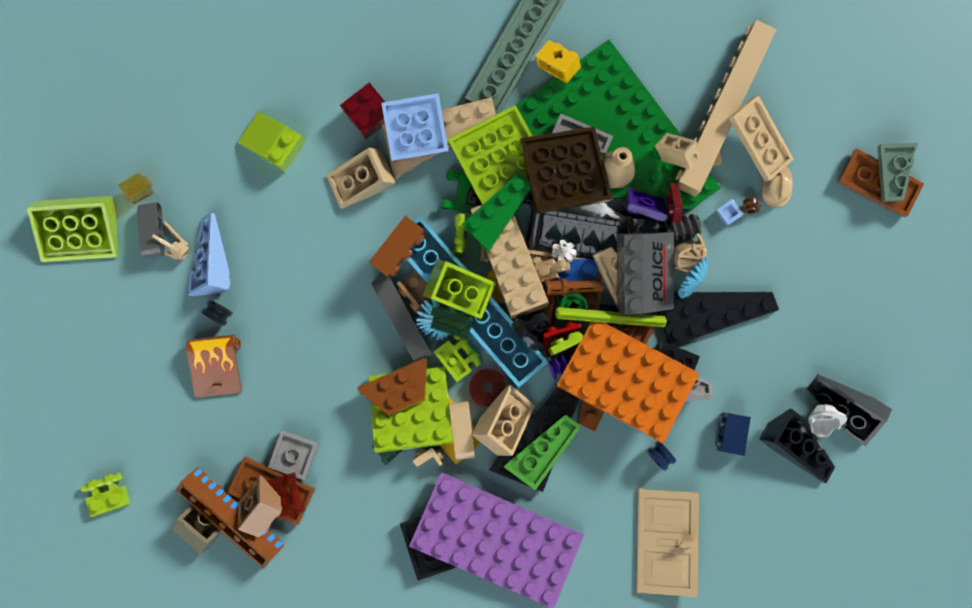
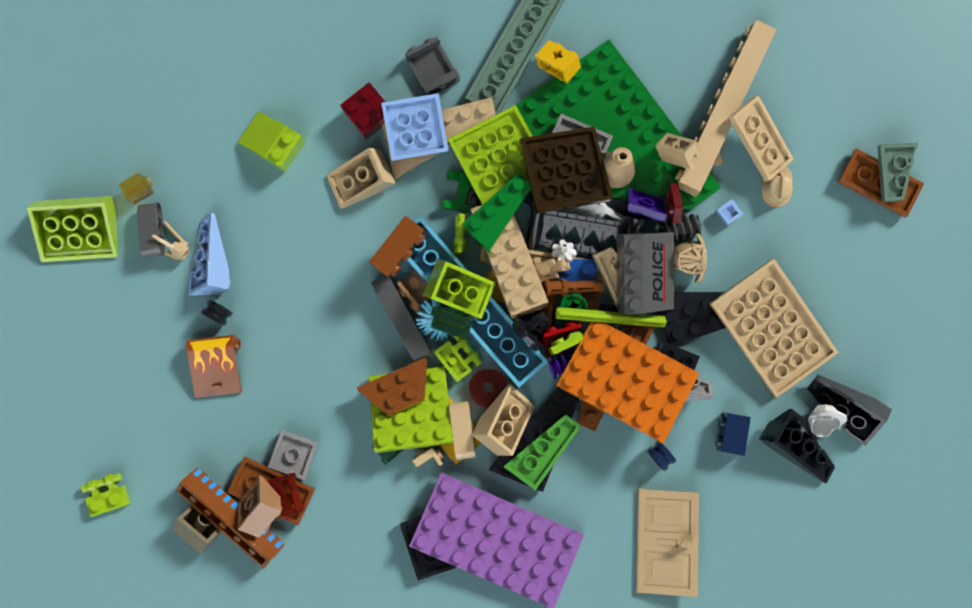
medium azure hair [678,256,709,298] -> none
reddish brown plate [740,198,762,214] -> none
none -> dark grey panel [405,37,460,95]
none -> tan plate [709,259,839,398]

